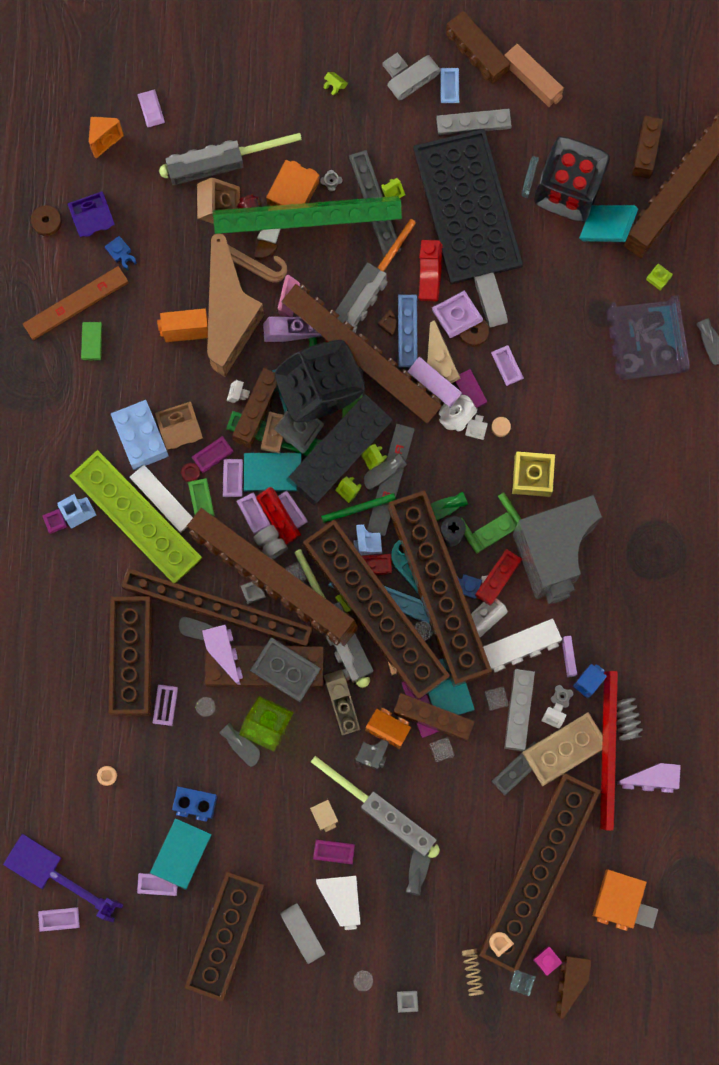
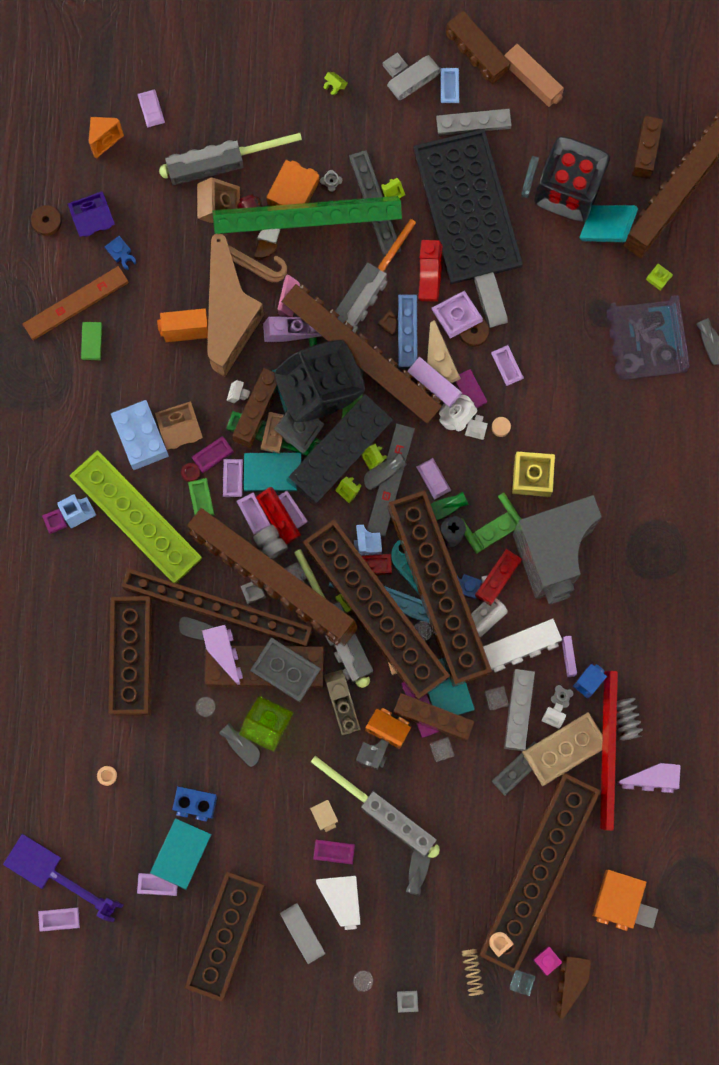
white tile [130,465,193,533] -> none
lavender tile [153,685,178,726] -> none
green bar [321,493,396,523] -> none
none -> lavender tile [416,458,451,499]

